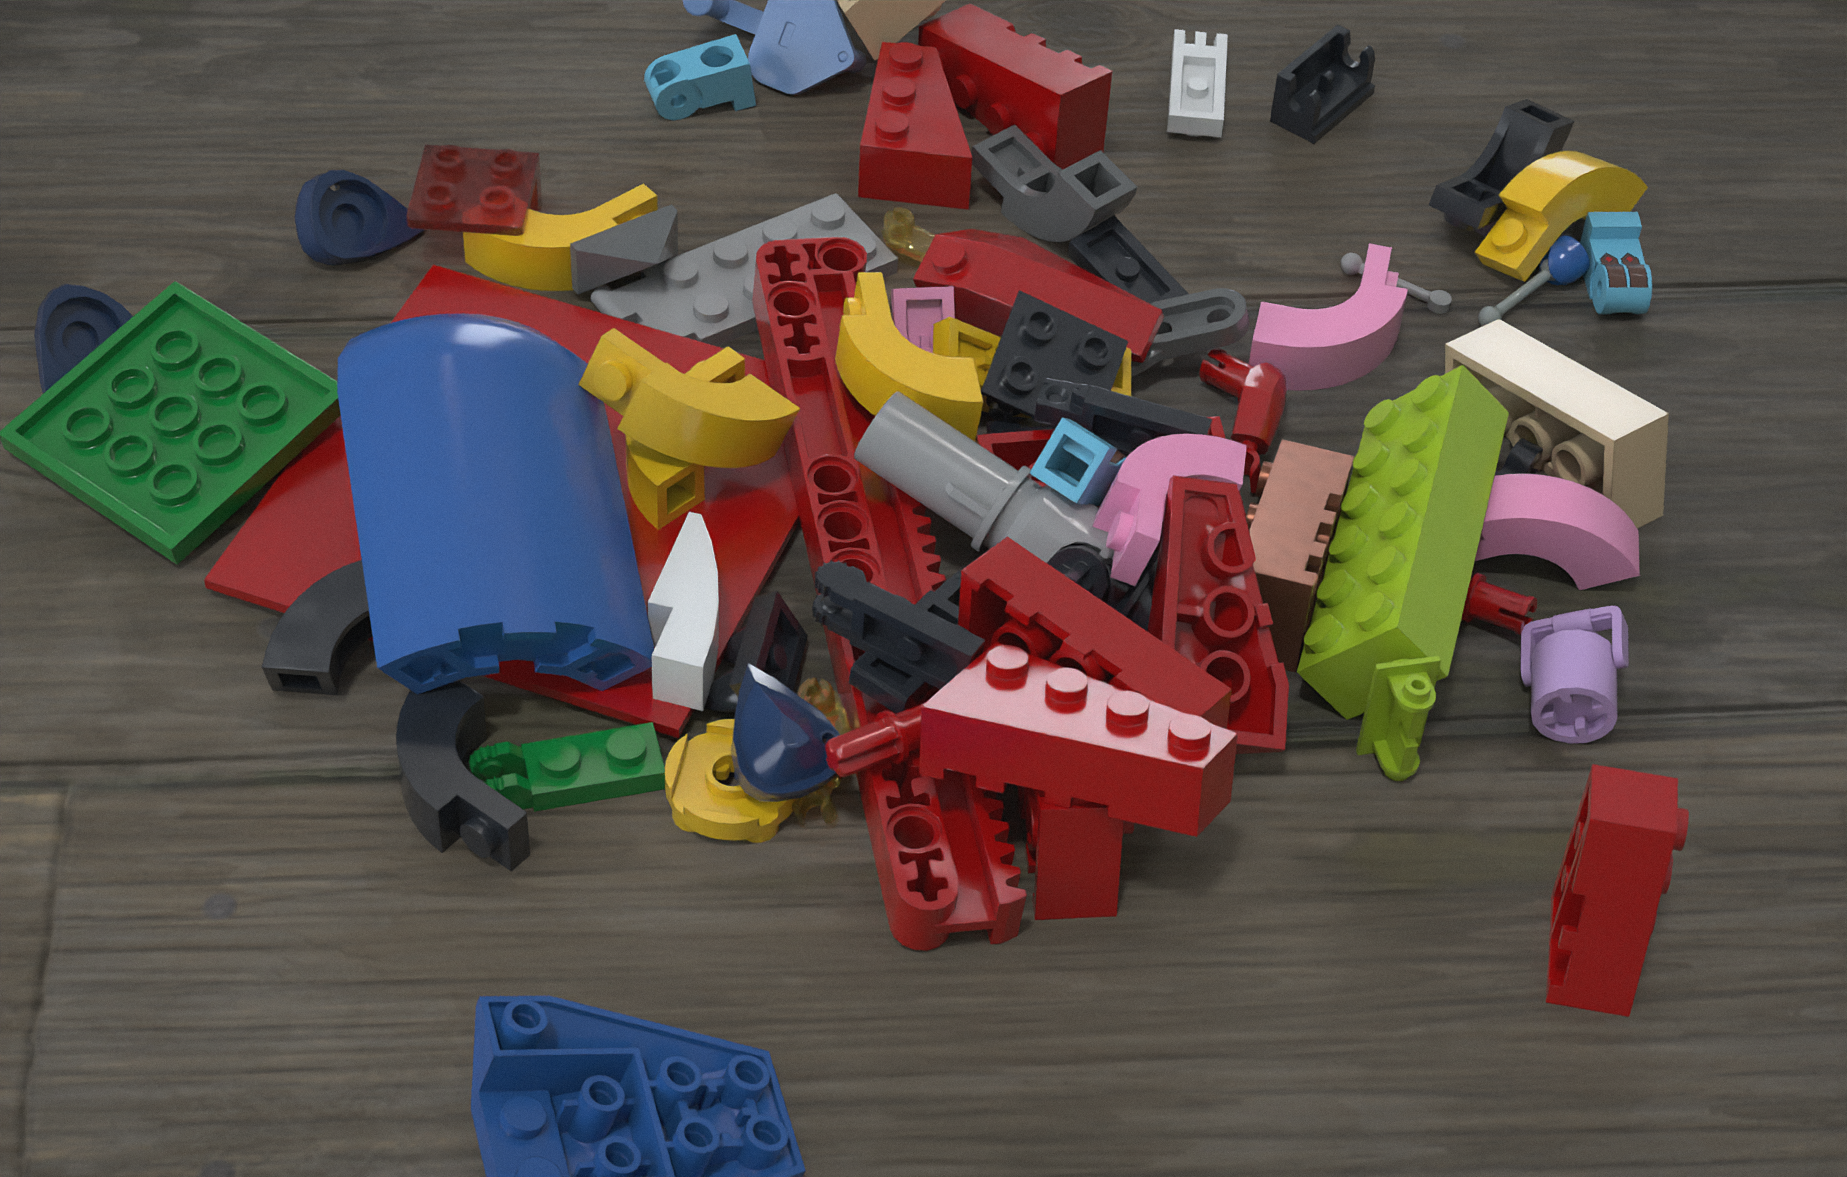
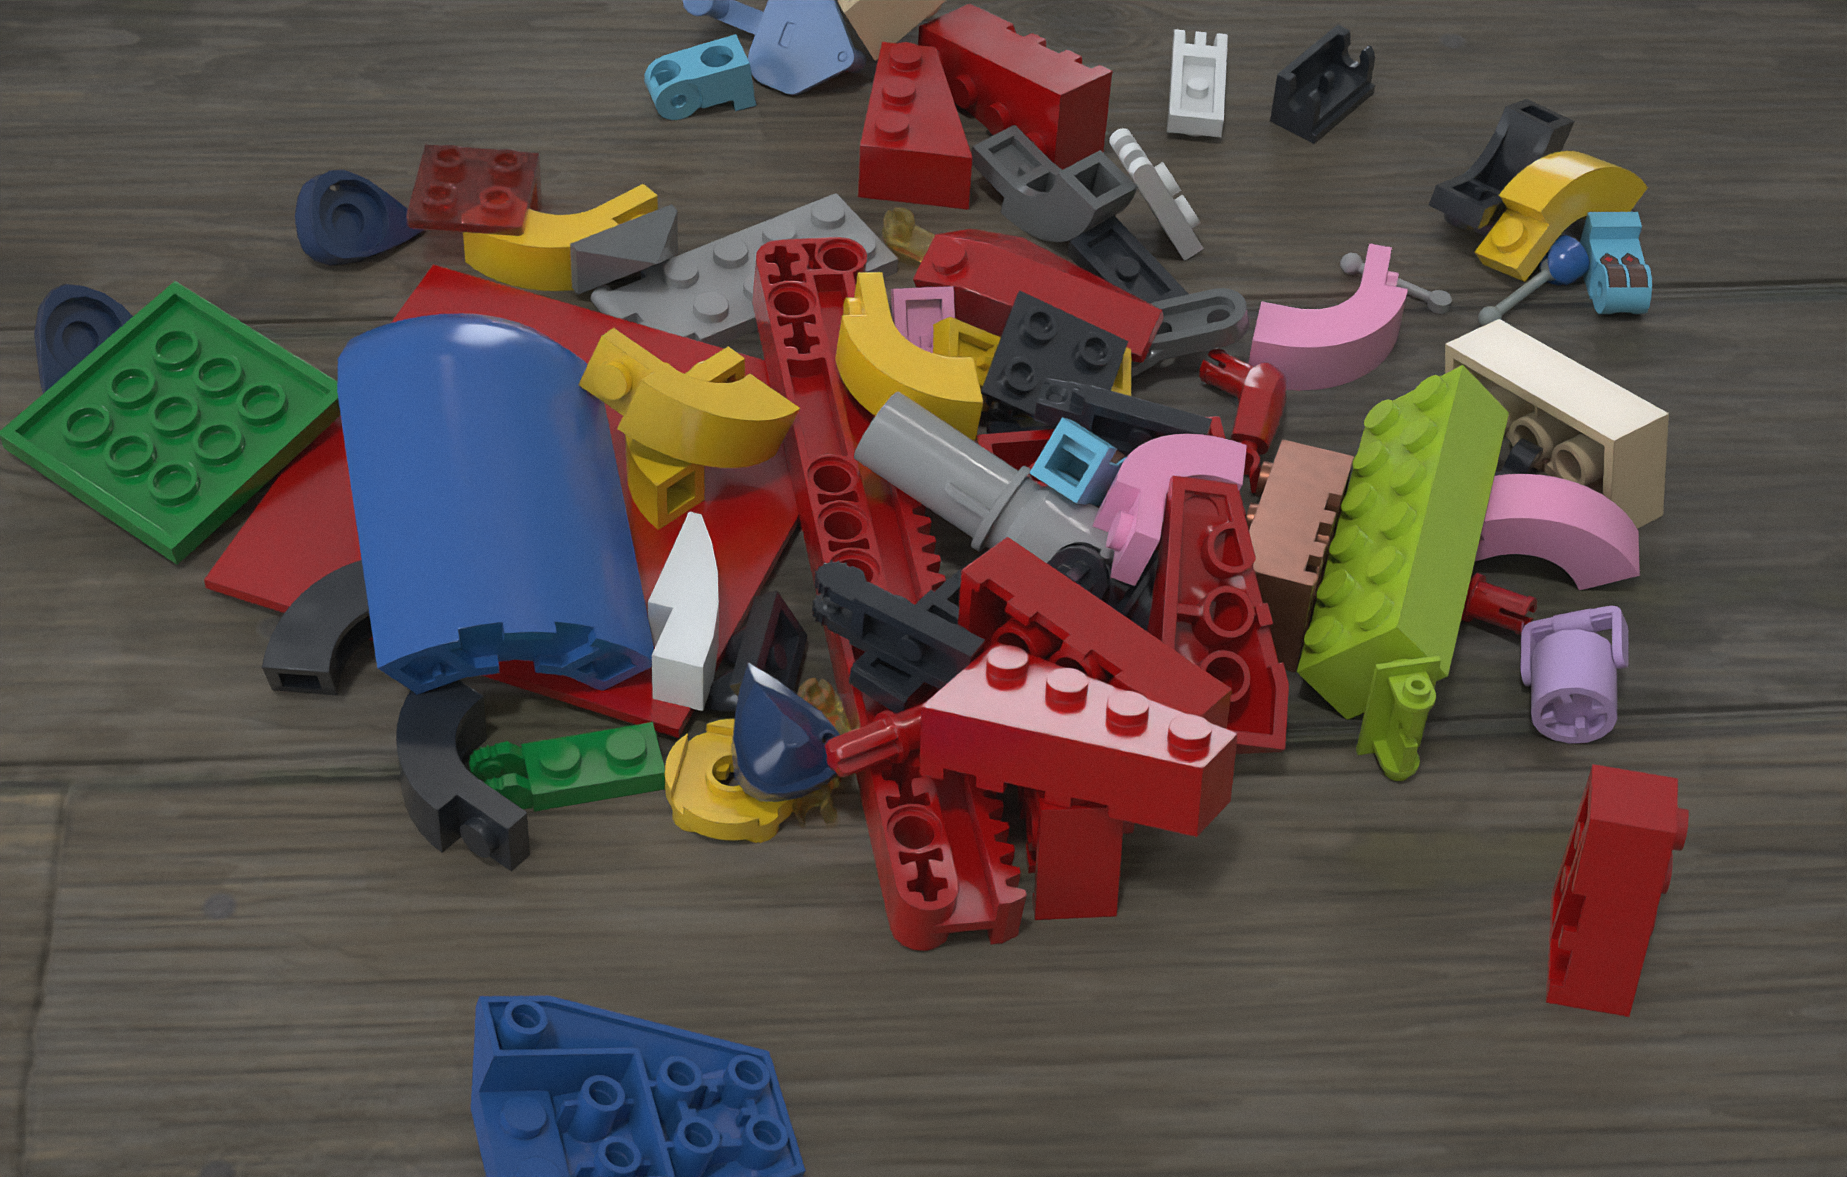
none -> white hinge [1109,128,1204,261]

